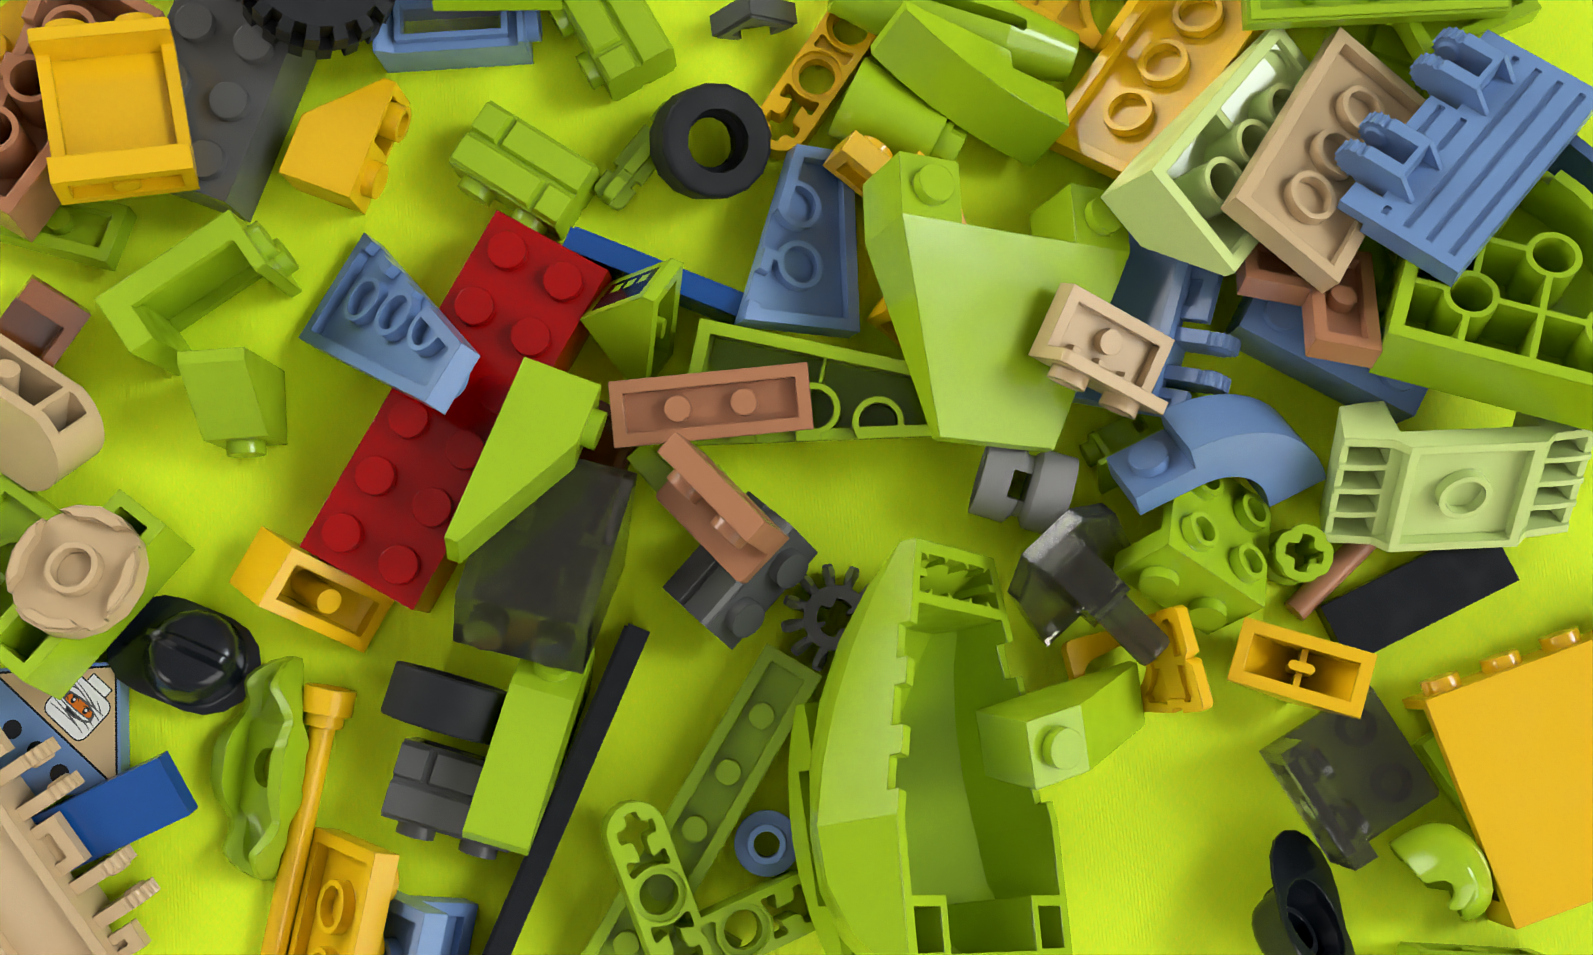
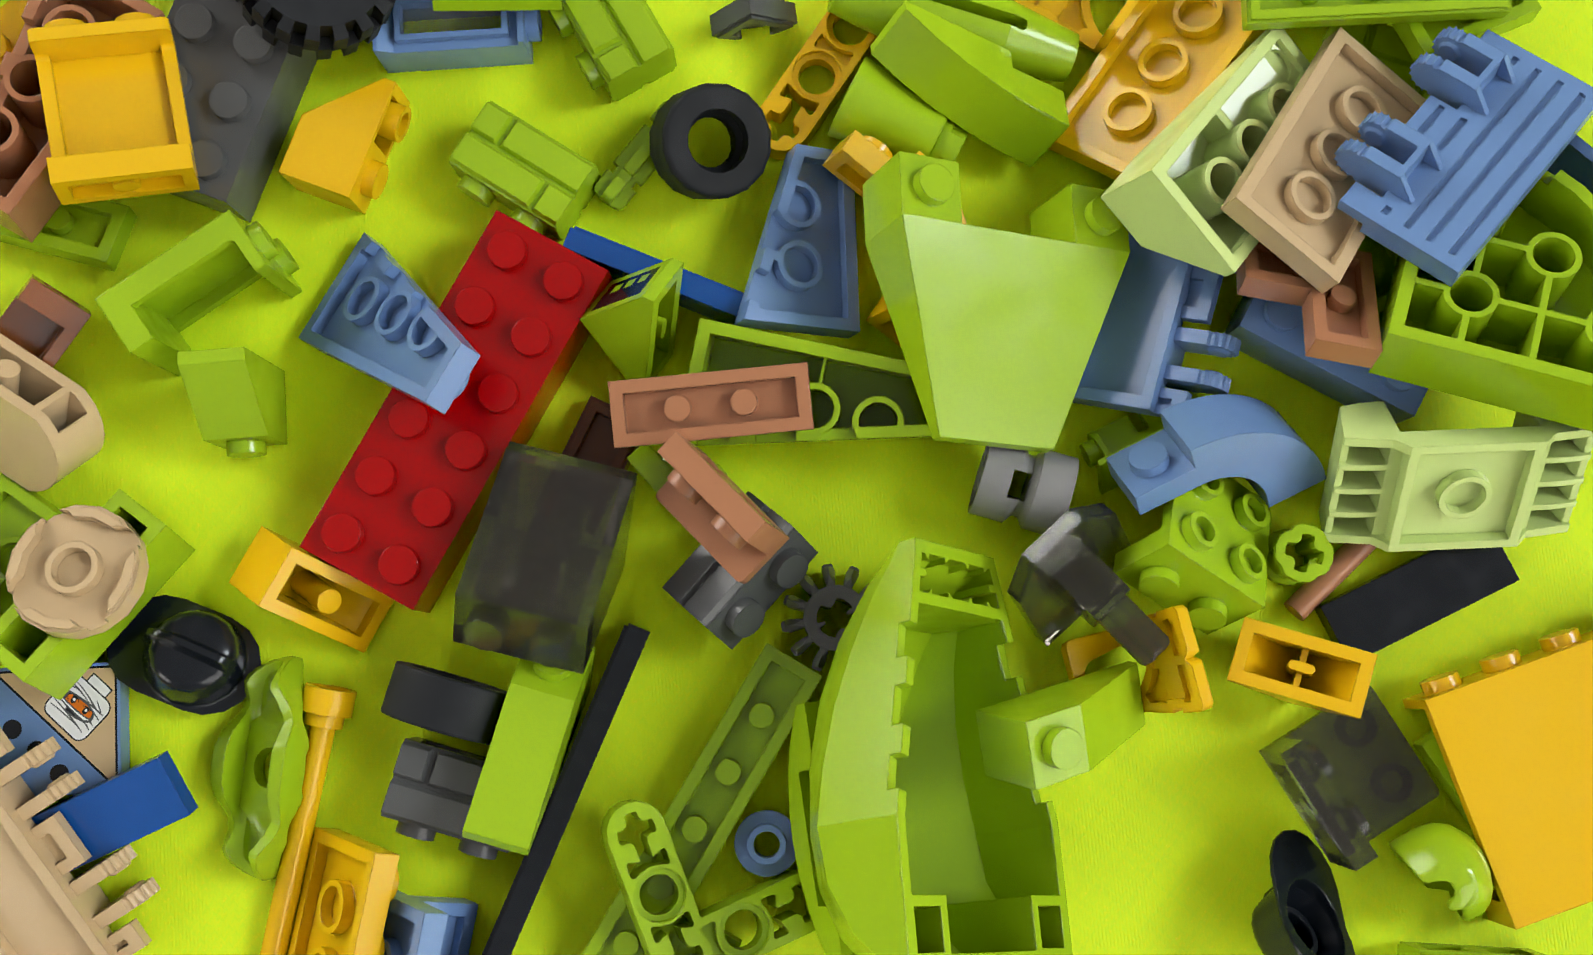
lime slope [444,357,608,563] -> none
tan bracket [1028,283,1175,419] -> none

